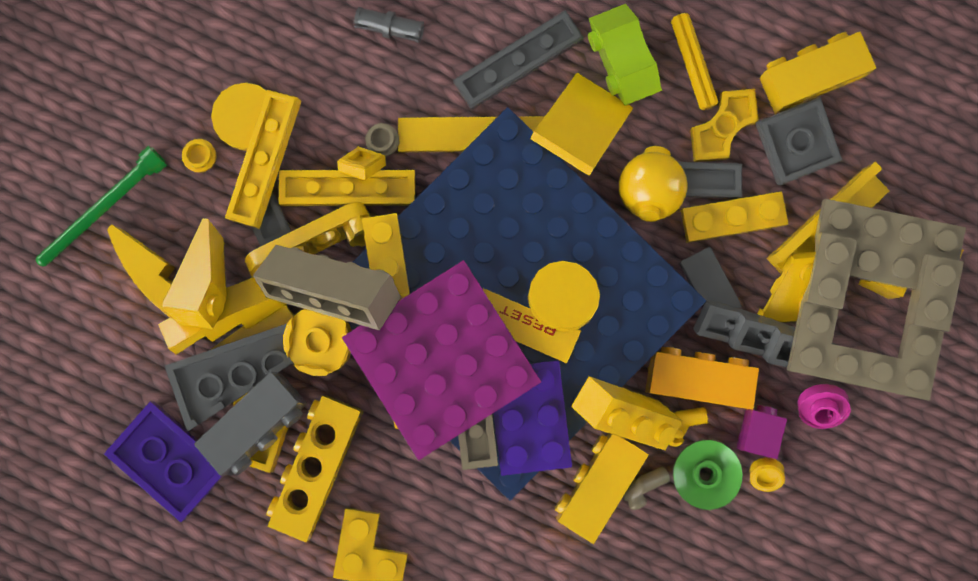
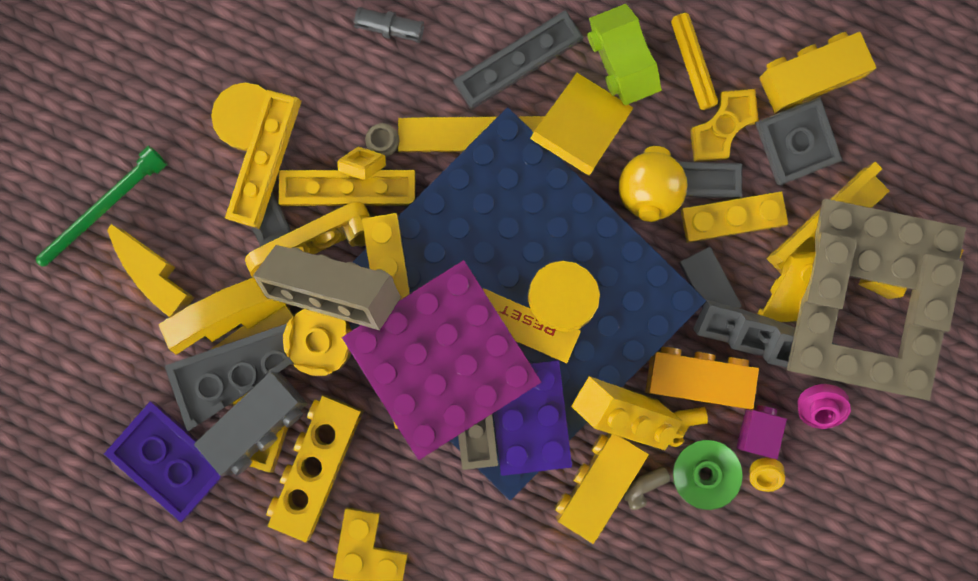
yellow slope [161,219,227,329] -> none
yellow plate [182,139,217,173] -> none

